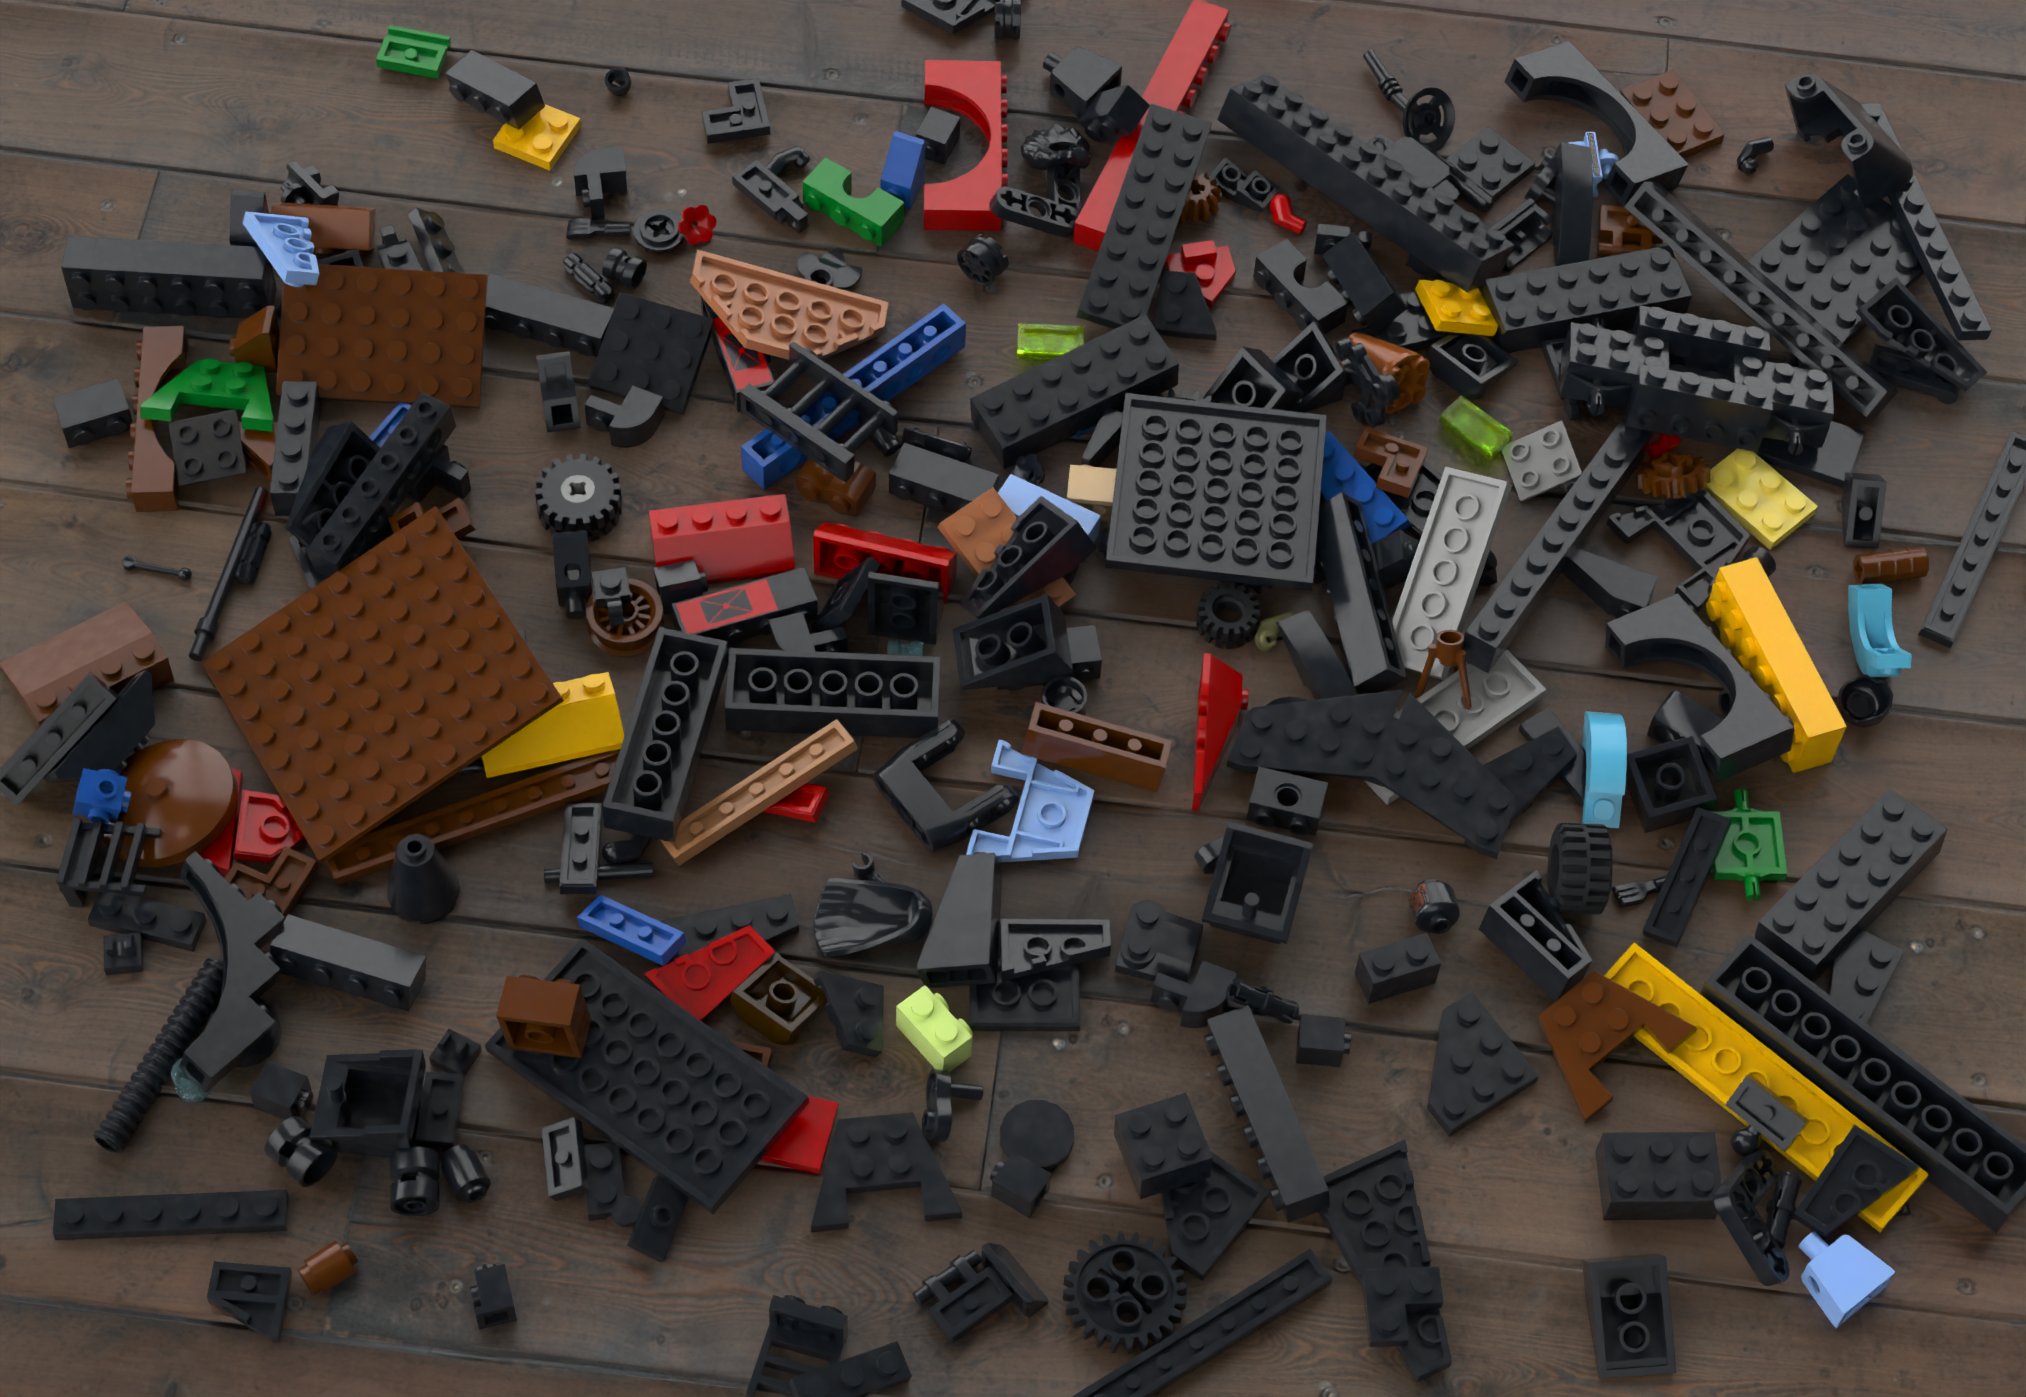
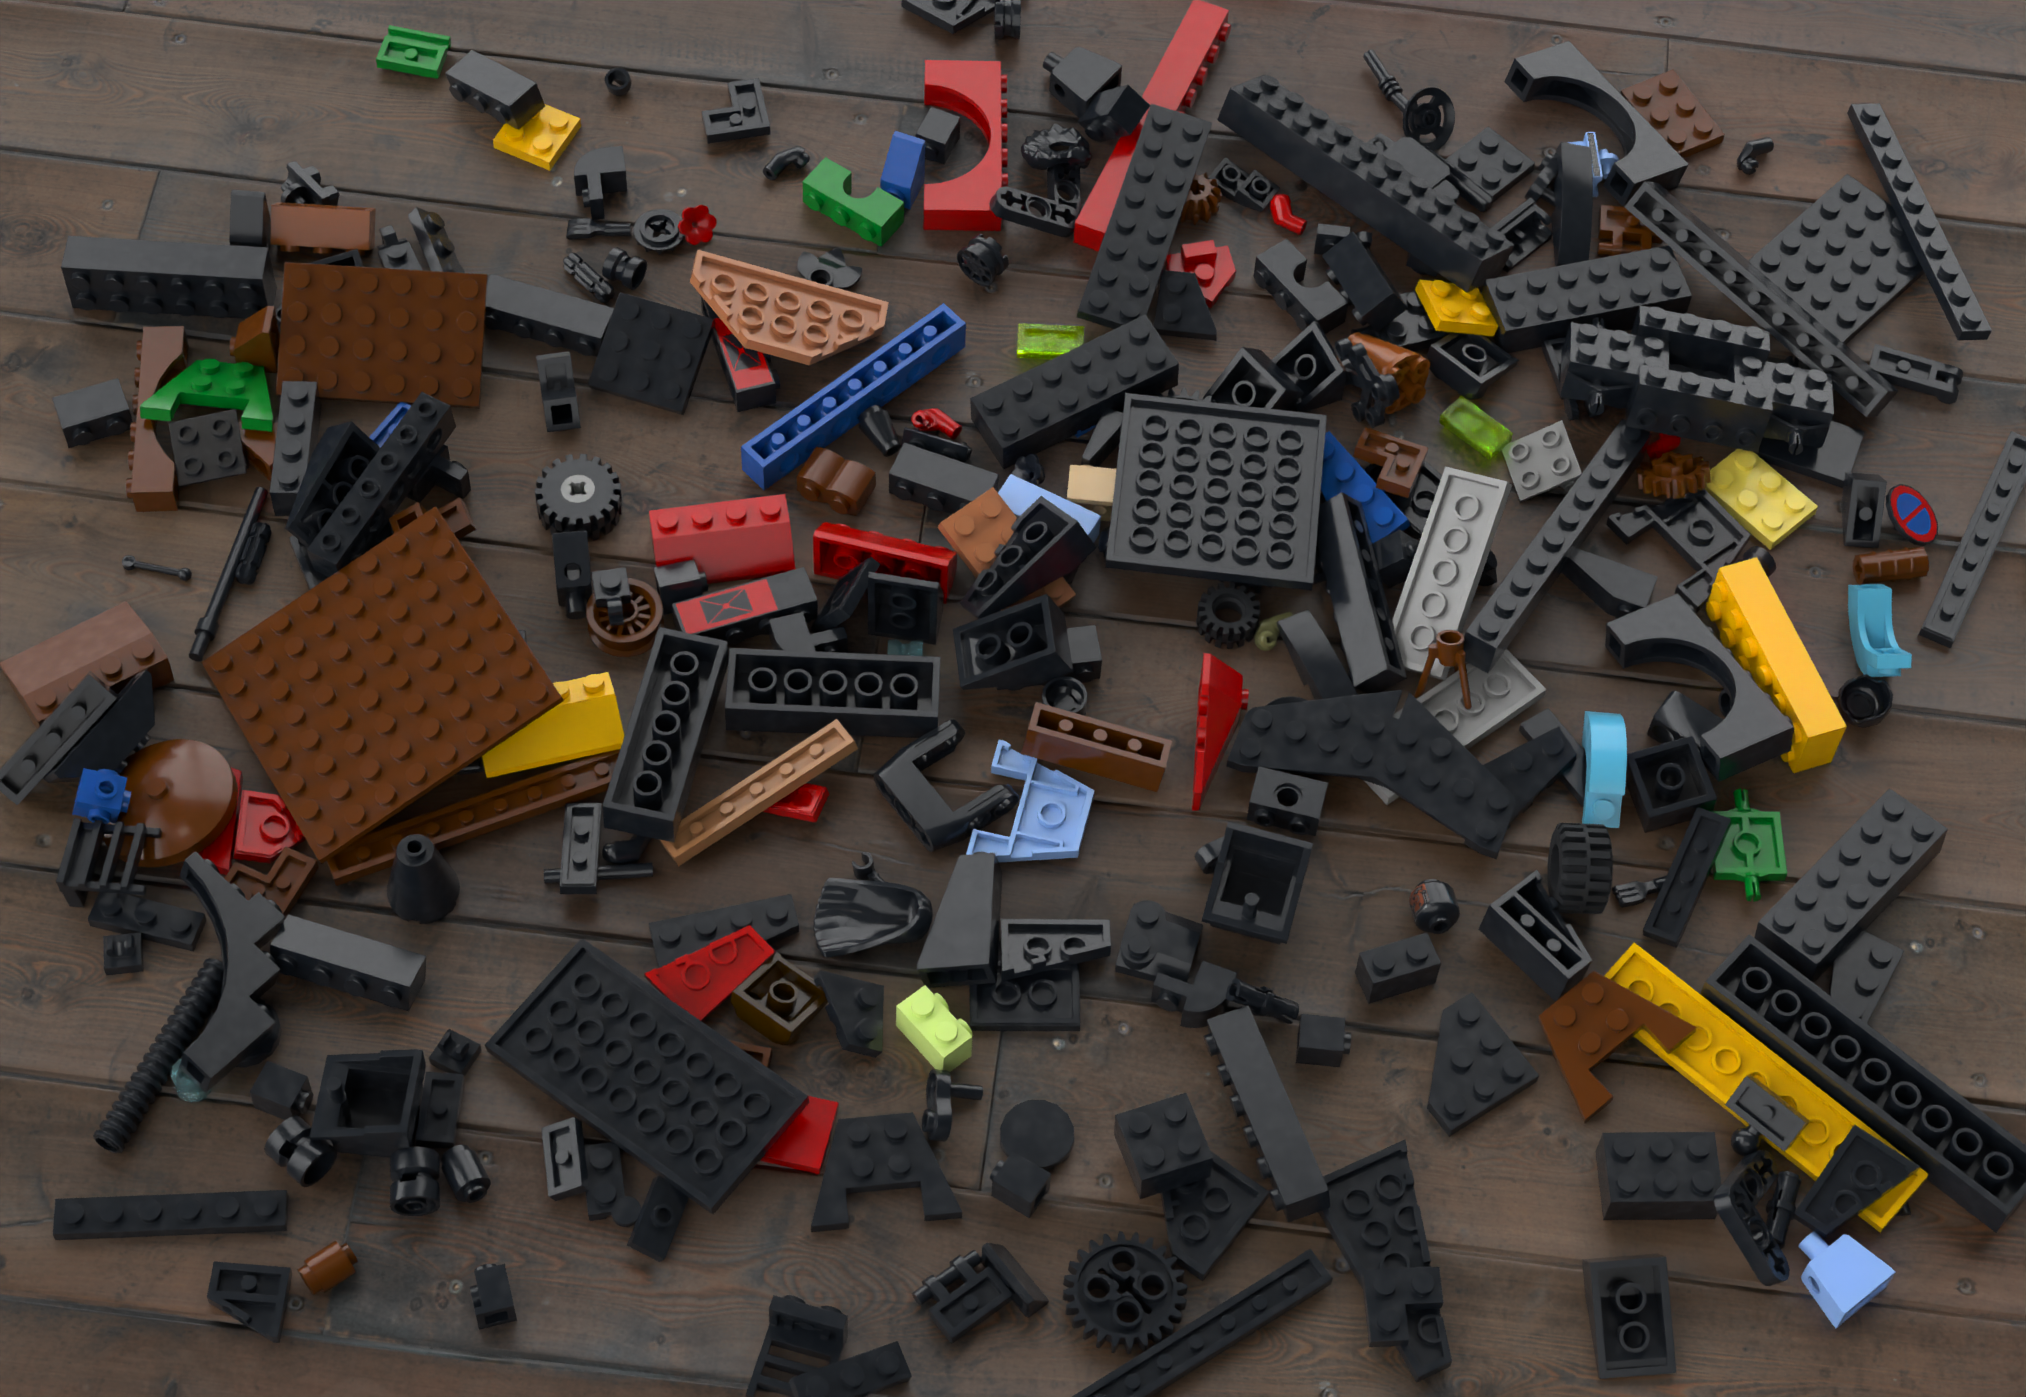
light blue wing [243,212,319,287] -> none
reddish brown brick [496,975,591,1058] -> none
blue plate [577,894,687,966] -> none
black brick [585,386,665,448] -> none
black hinge [732,160,809,233] -> none
black fence [740,341,898,483] -> none
black windscreen [1785,73,1913,209] -> none
black wedge [1856,277,1987,391] -> none
none -> red arm [911,408,962,440]
none -> piece [1886,484,1938,546]

